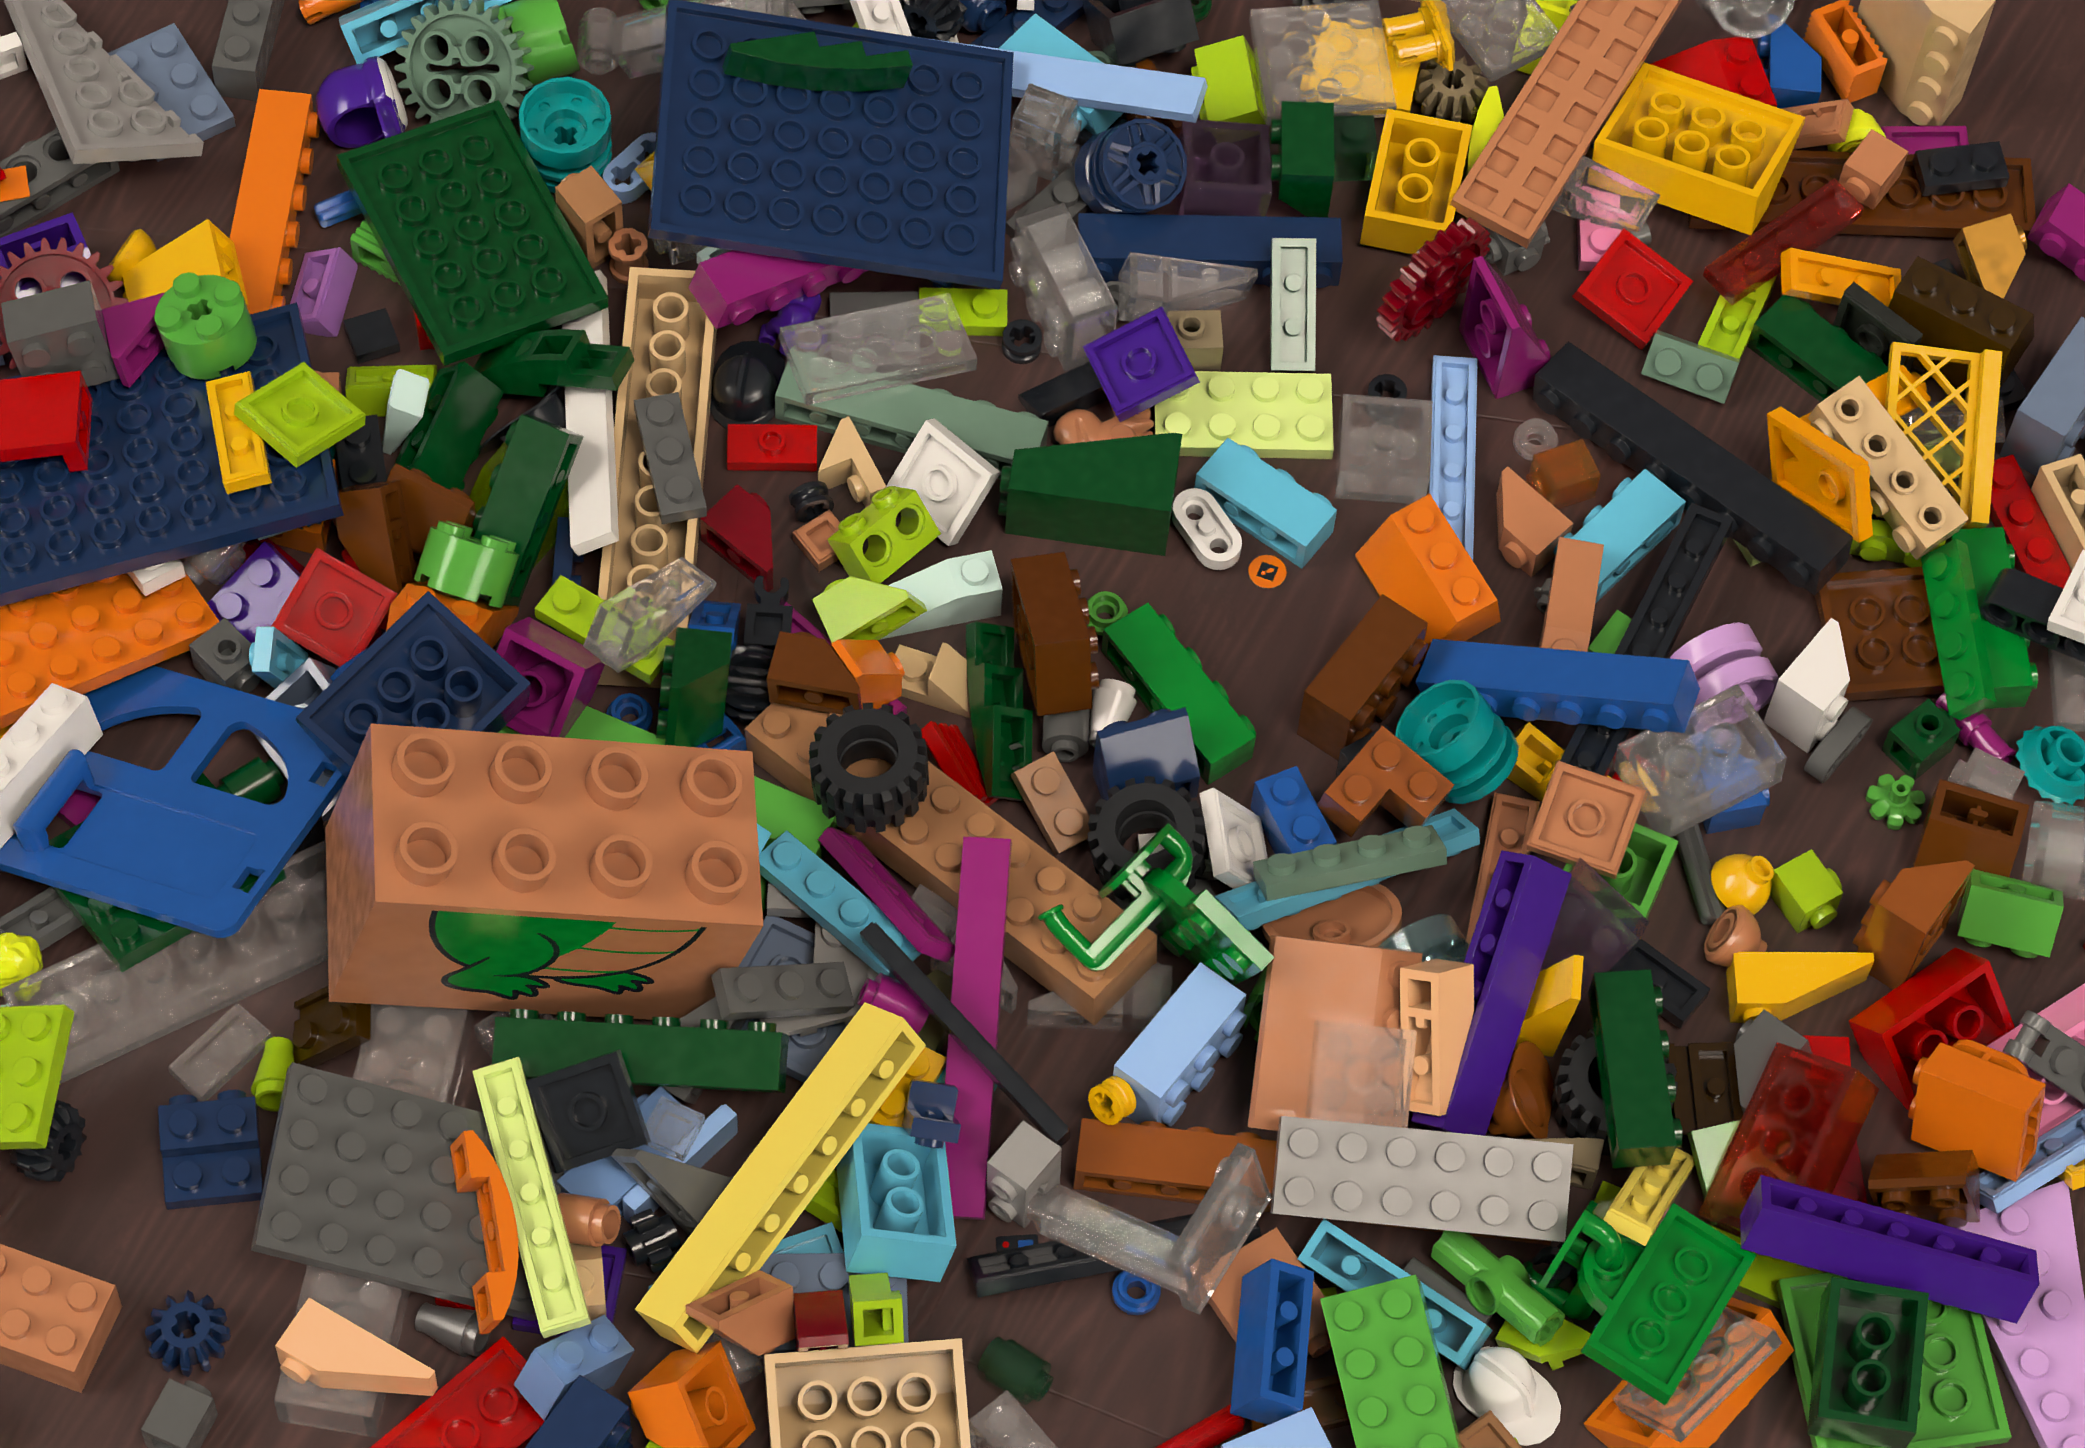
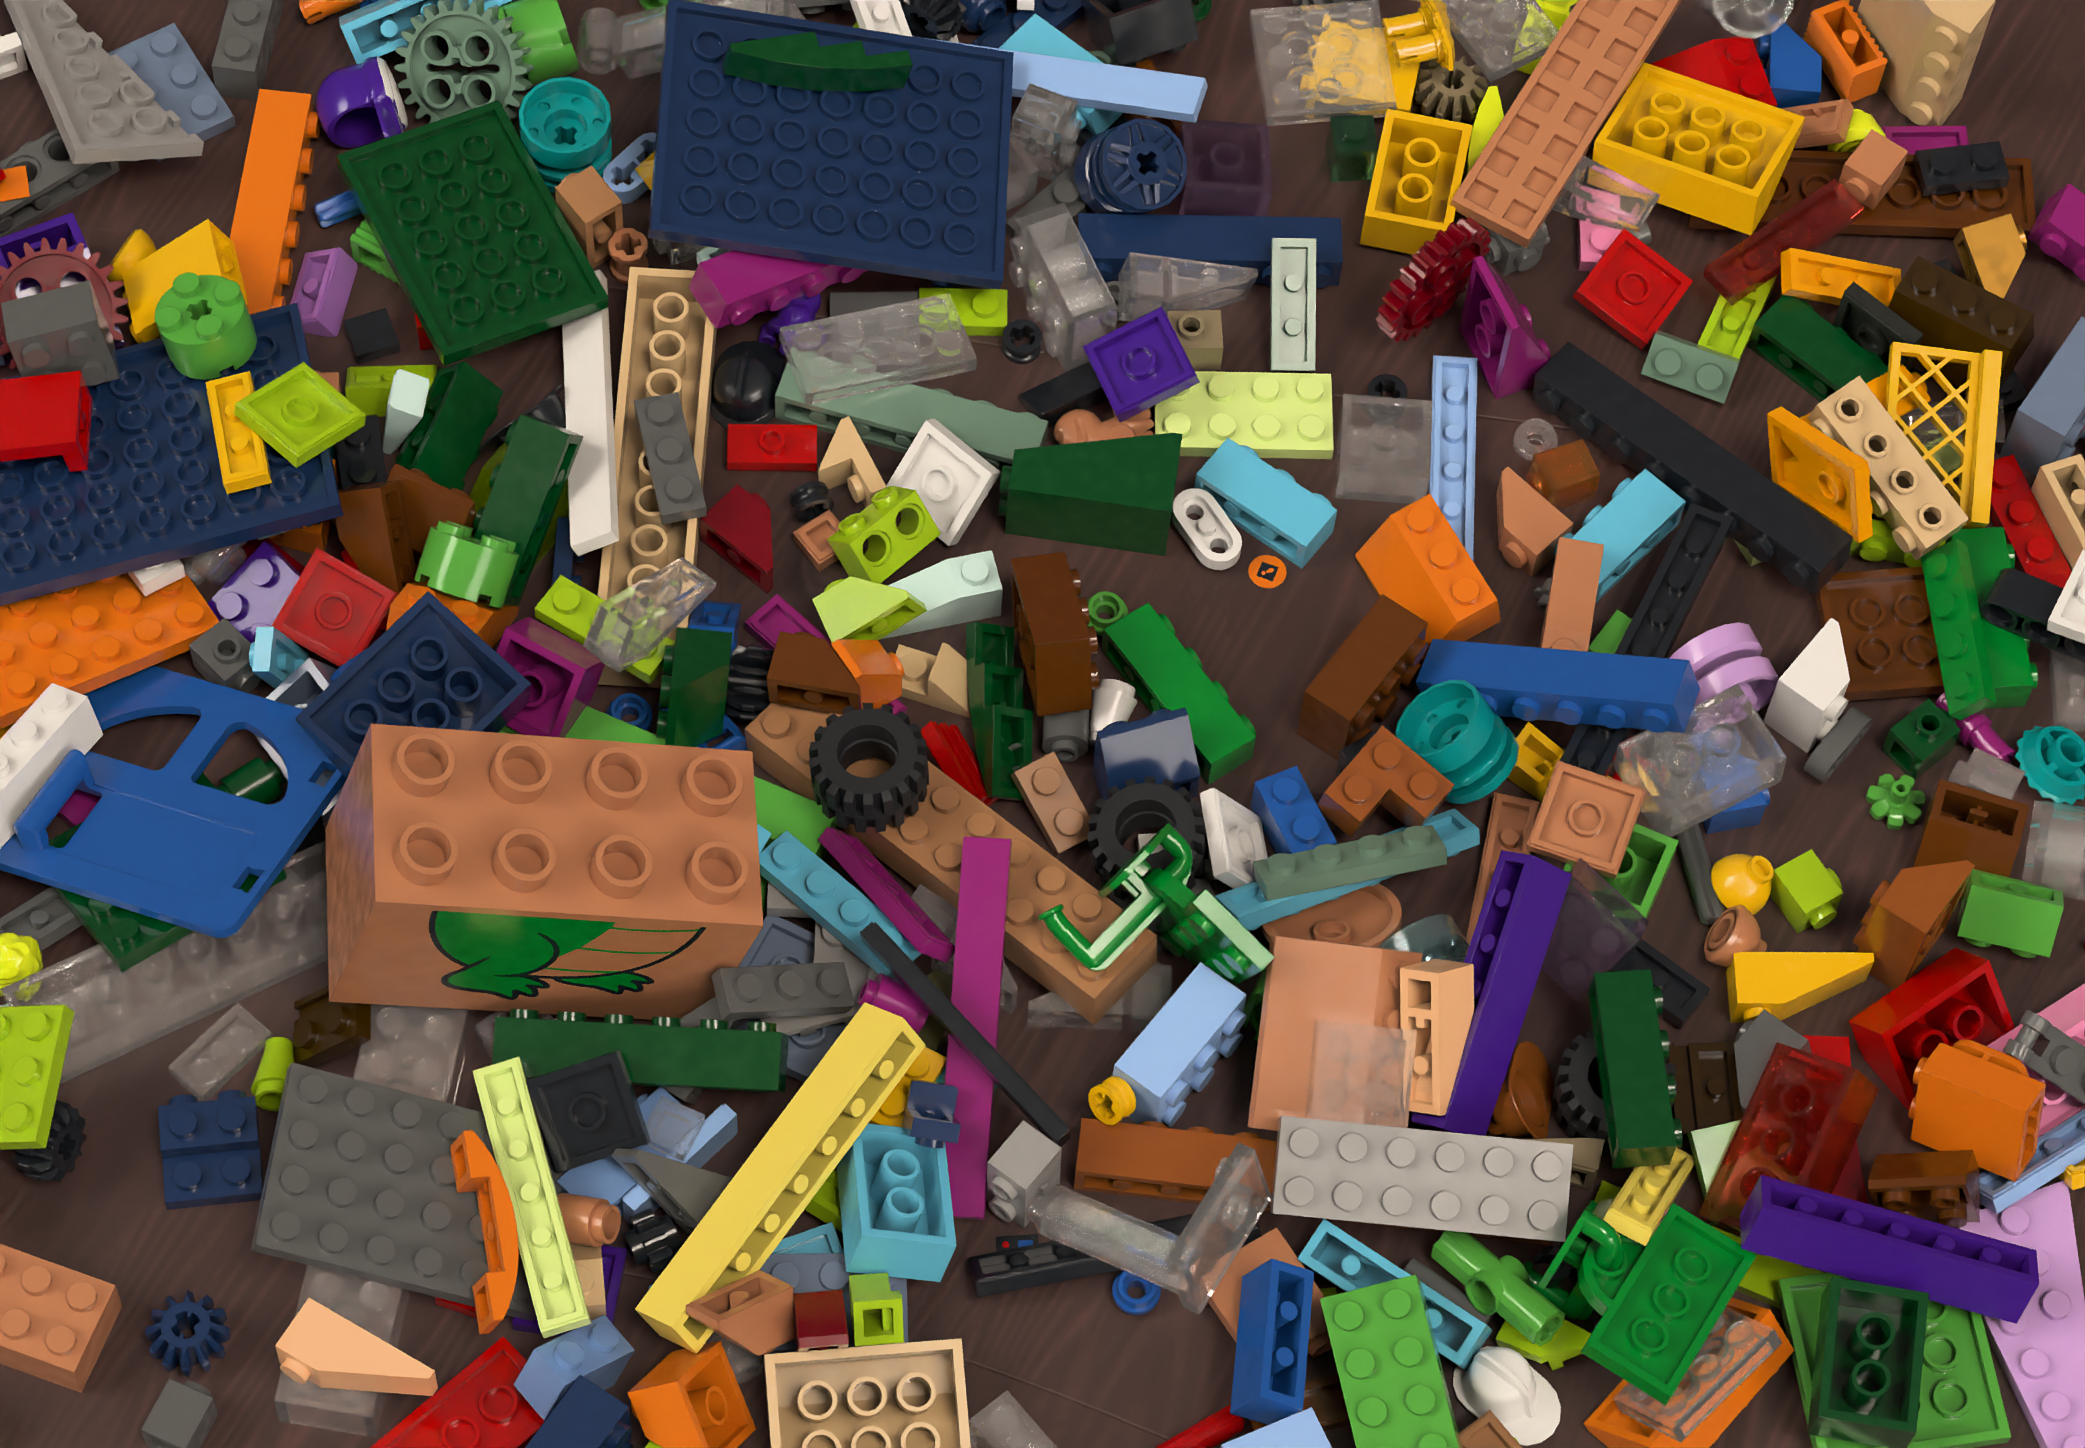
magenta slope [102,293,165,388] -> none
flat silver cone [415,1303,491,1358] -> none
dark green slope [473,329,635,397] -> none
black plate [744,576,793,650] -> none
clear green brick [978,1336,1054,1405] -> none
lime brick [1191,35,1269,143] -> none
dark green slope [1270,101,1335,217] -> none
yellow slope [1514,955,1584,1057] -> none

